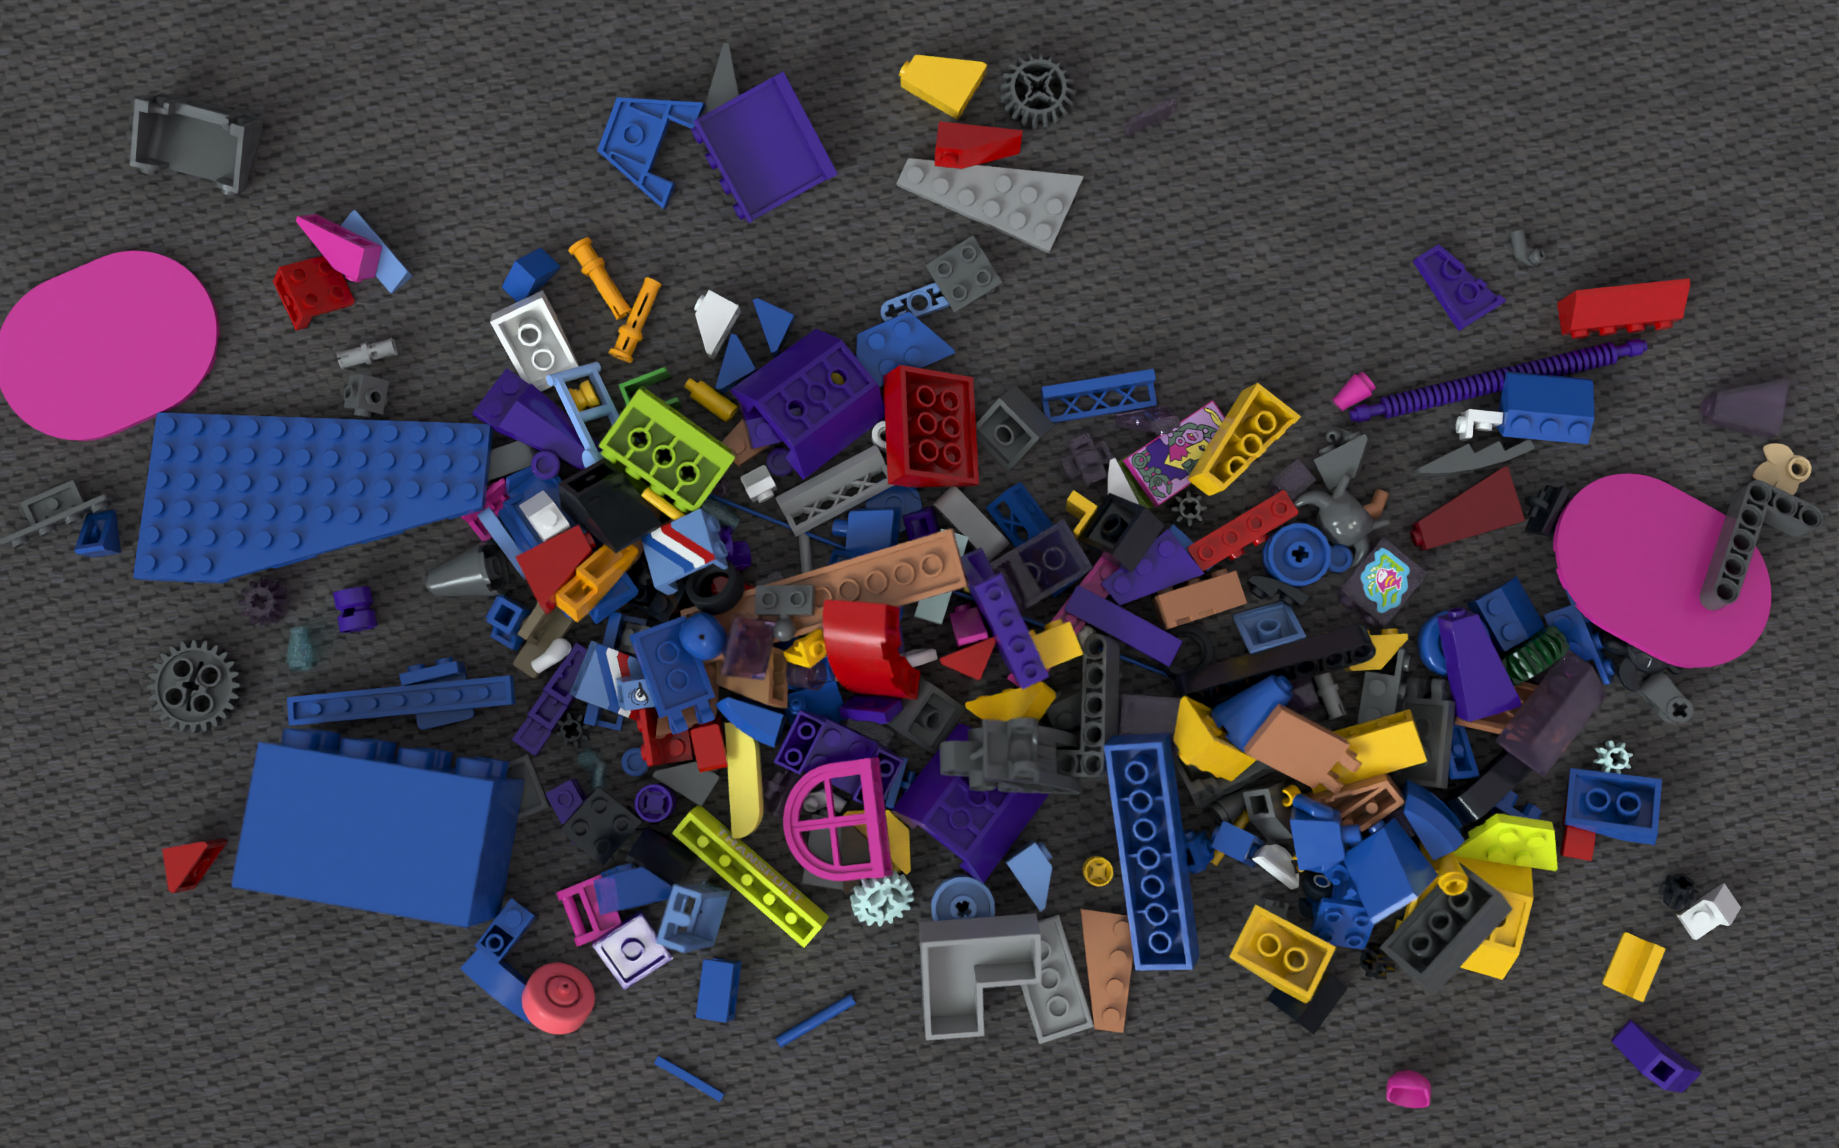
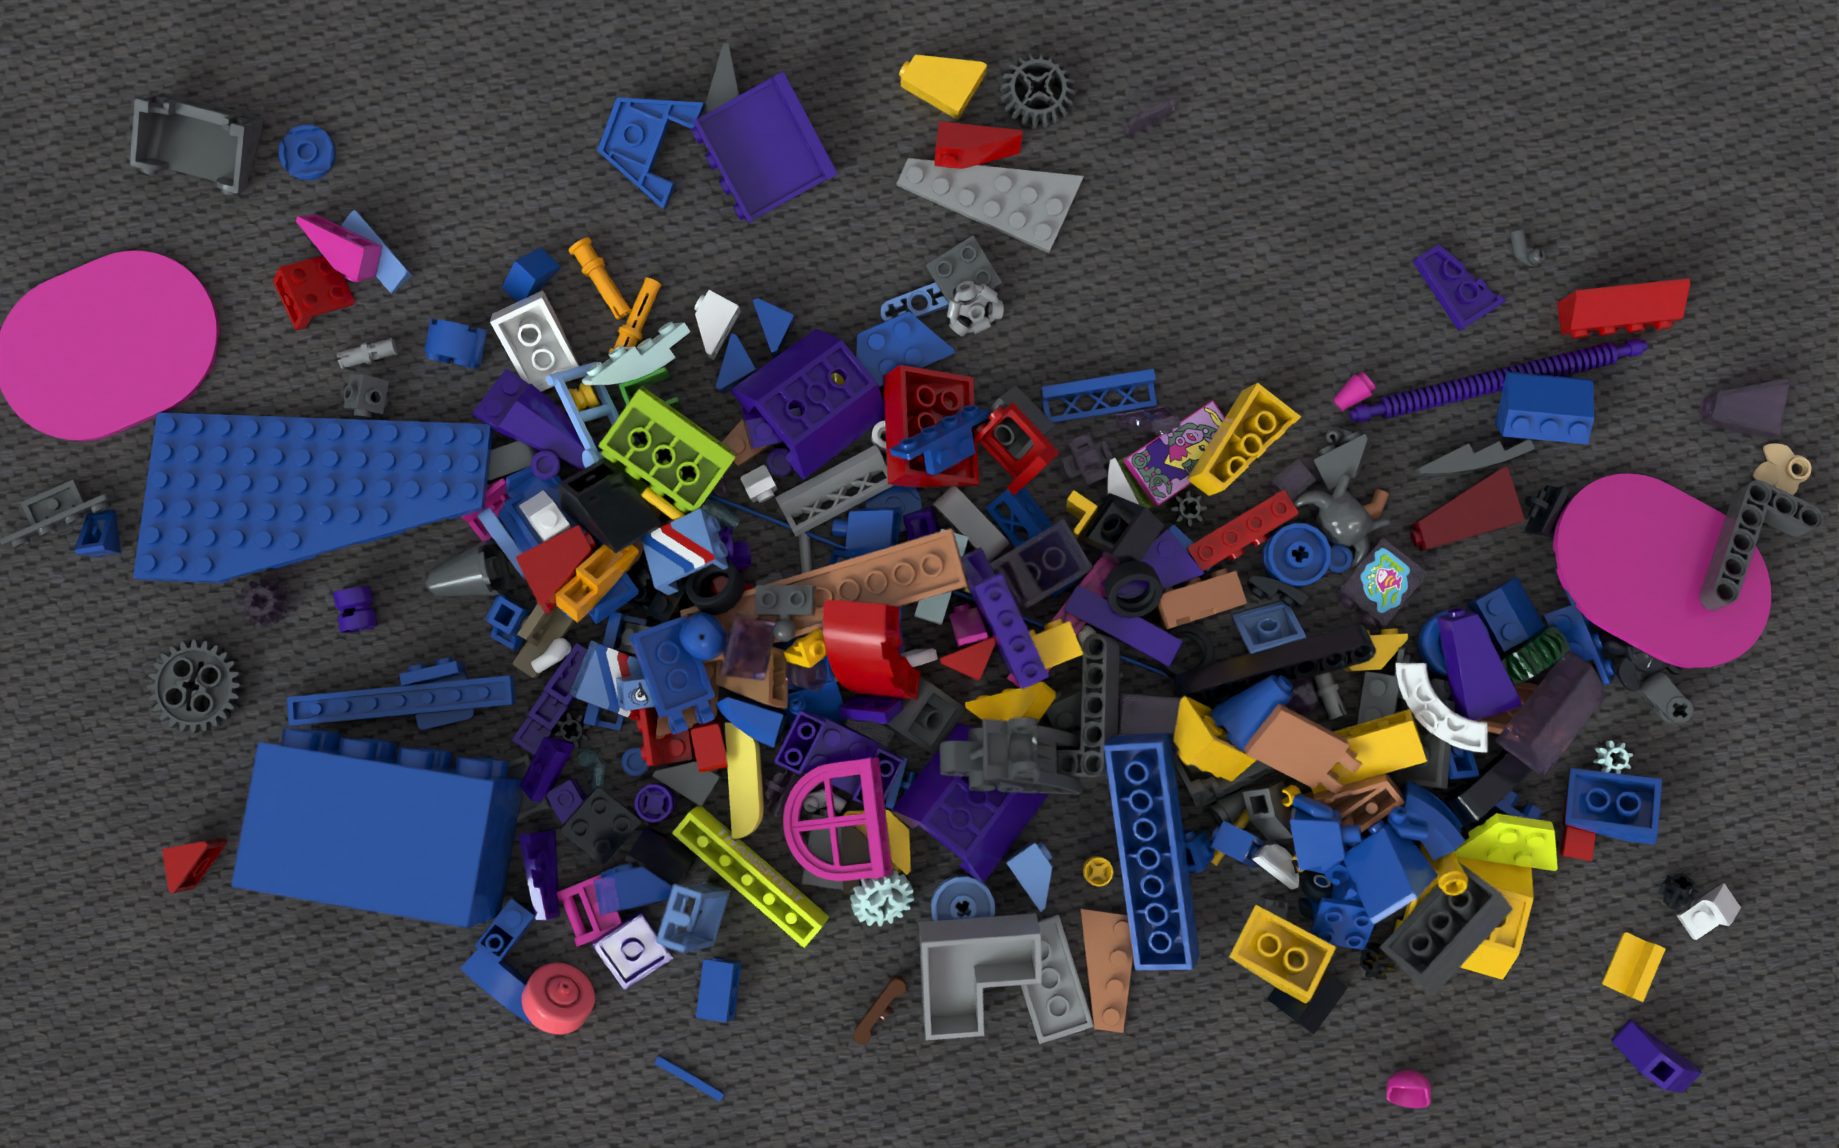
clear light blue cone [285,627,315,671] -> none
yellow cylinder [684,378,738,423] -> none
blue bar [775,994,856,1047] -> none
white bracket [1456,409,1503,441] -> none
none -> blue tile [278,124,336,181]
none -> blue brick [424,318,488,369]
none -> dark purple wing [518,830,559,920]
none -> dark purple panel [520,737,574,803]
none -> light aqua slope [581,321,690,385]
none -> reddish brown plate [854,976,906,1045]
none -> blue bracket [890,405,990,475]
none -> light grey piece [947,281,1004,337]
none -> red window [972,402,1060,496]
none -> black tyre [1104,561,1163,618]
none -> blue arm [1388,806,1428,842]
none -> white tile [1396,663,1488,752]

